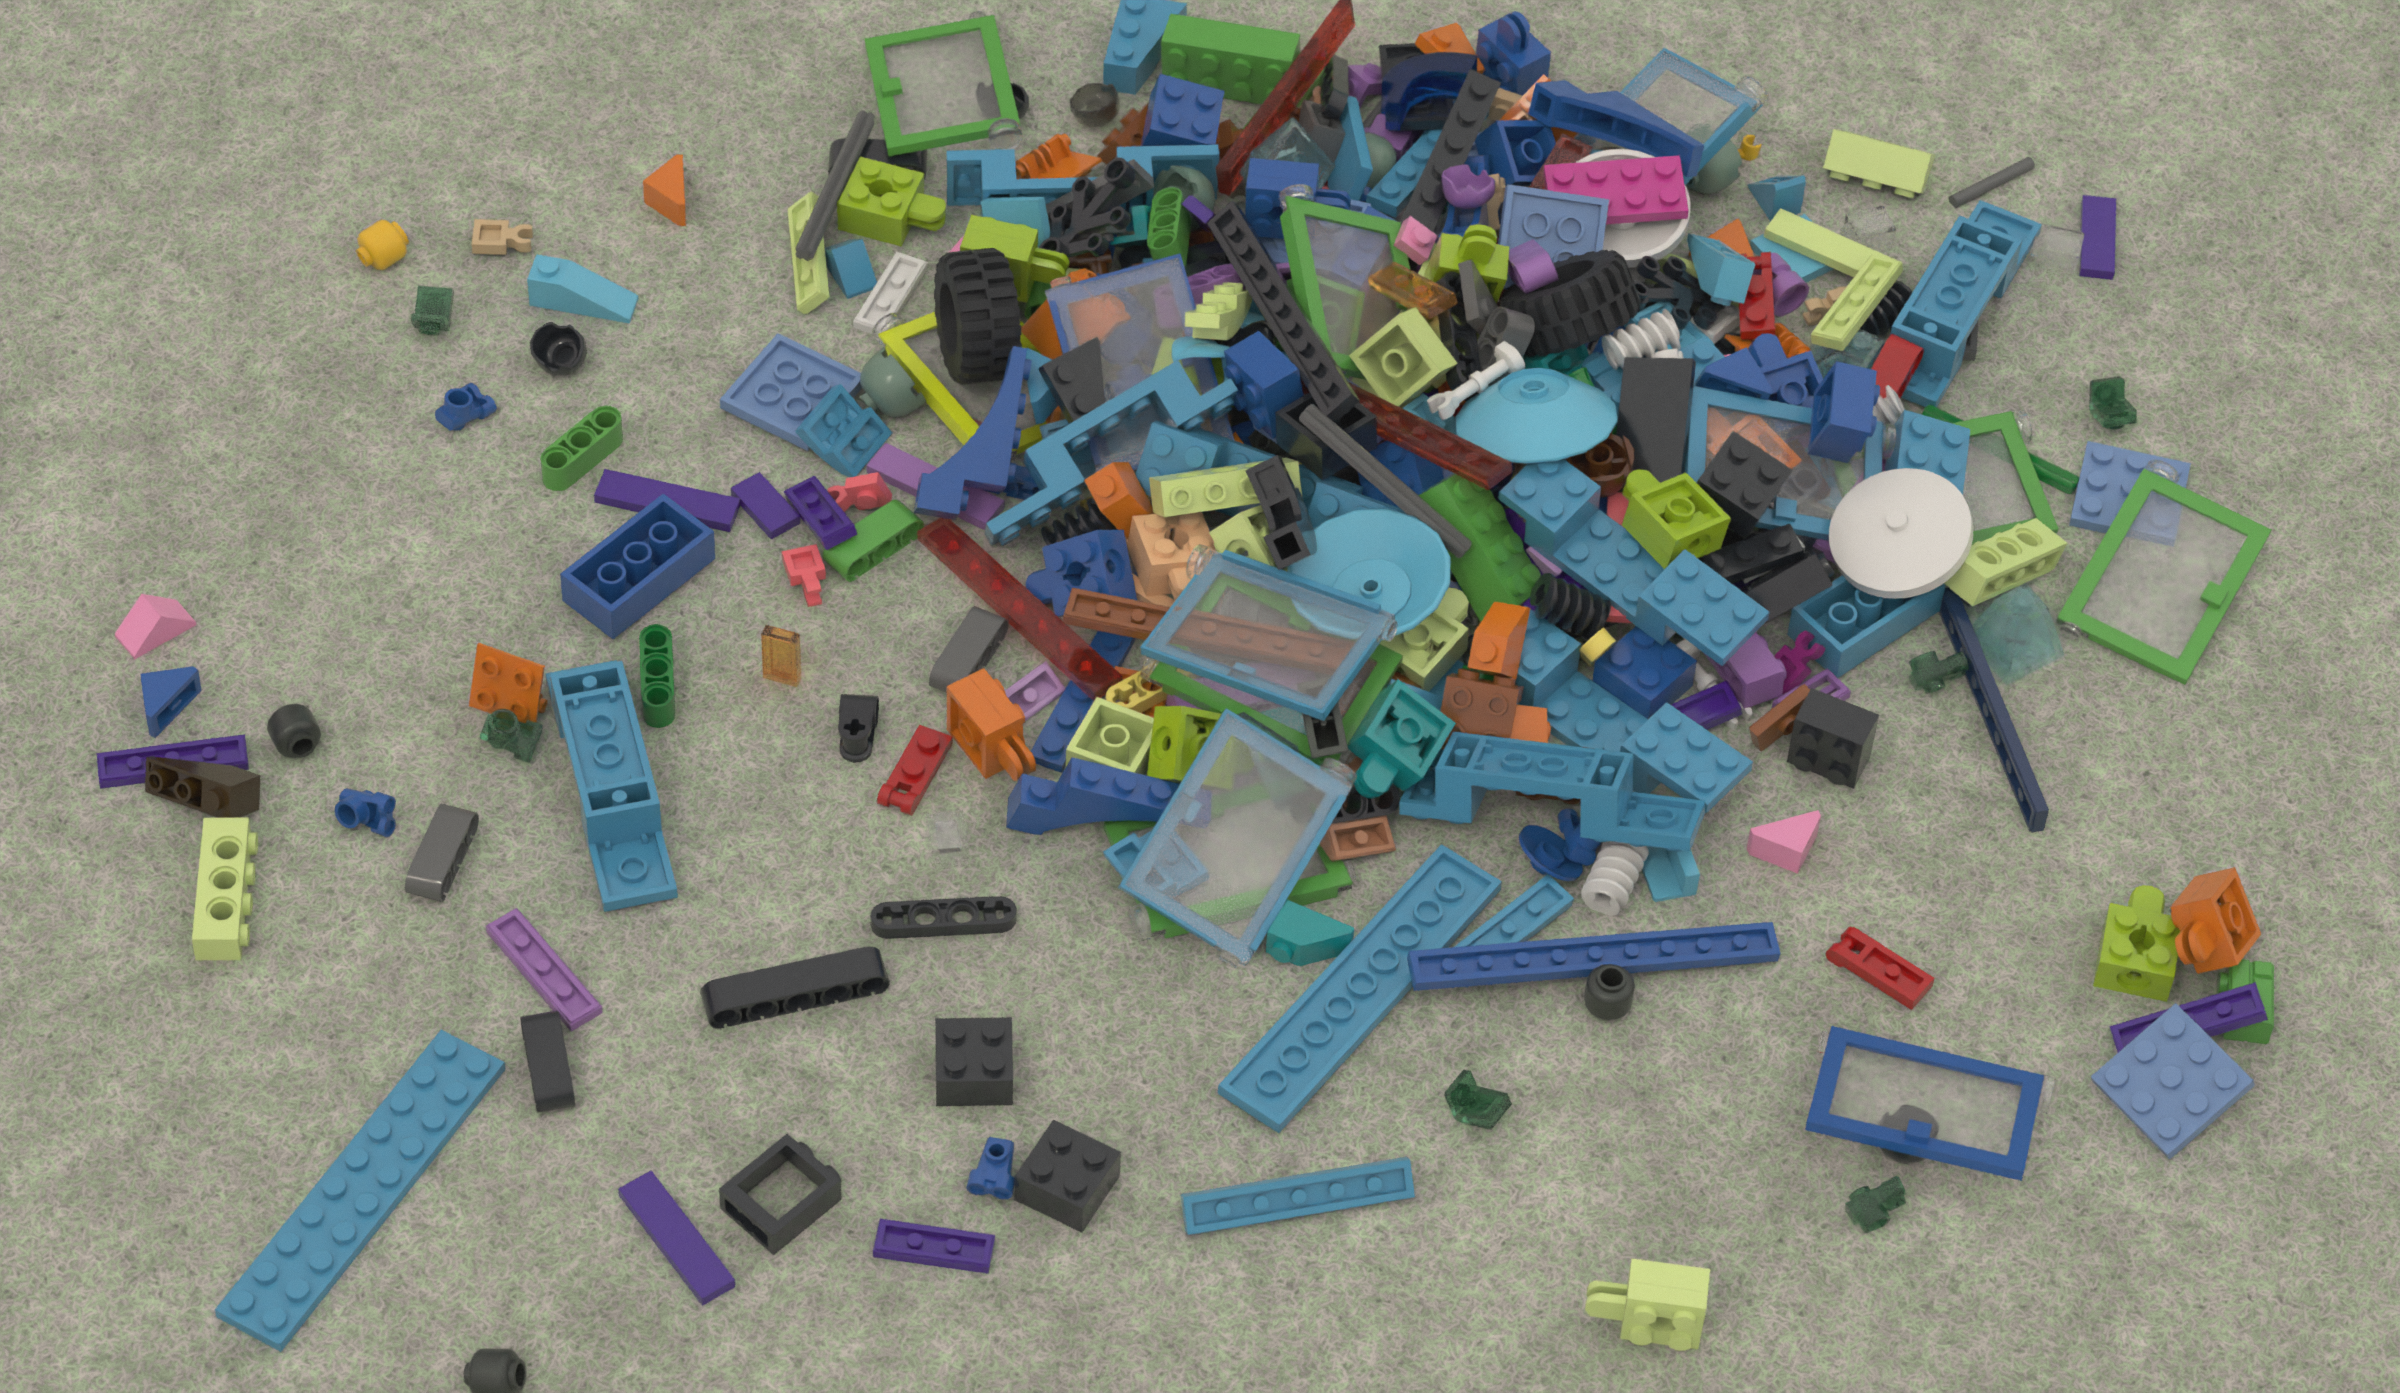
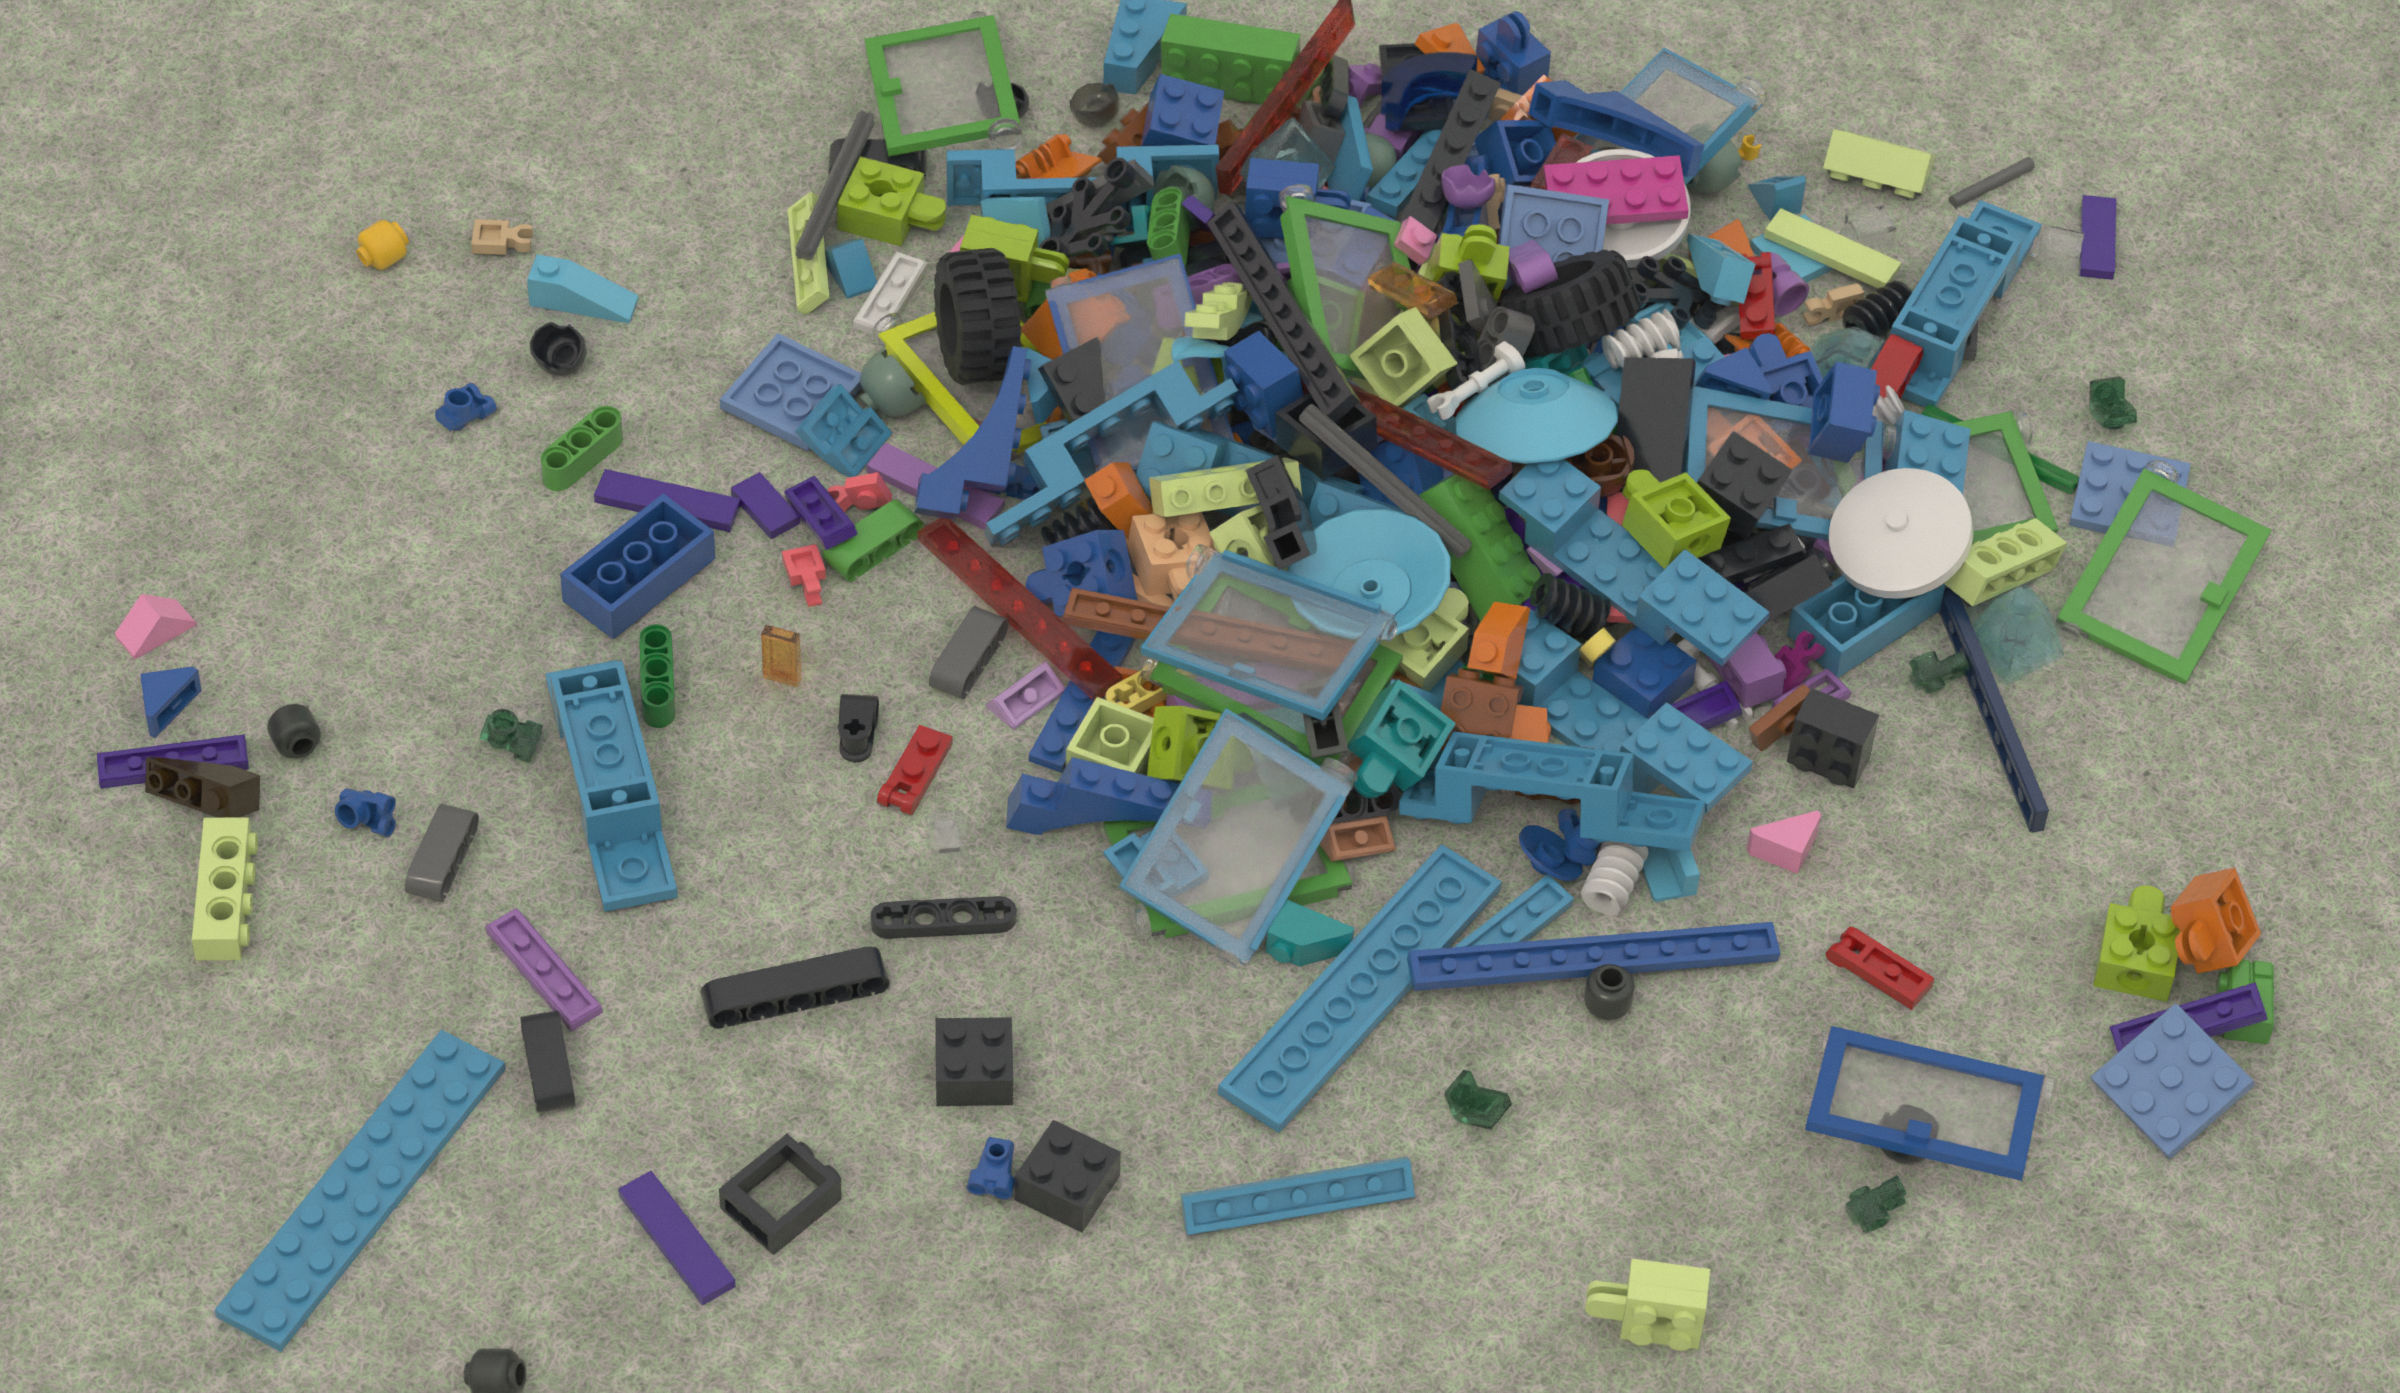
clear green bracket [411,285,454,336] -> none
orange hinge [469,643,548,729] -> none
orange slope [643,154,686,226] -> none
dark purple tile [873,1219,995,1274] -> none
orange brick [947,668,1036,781] -> none
yellowish green tile [1811,255,1903,351] -> none

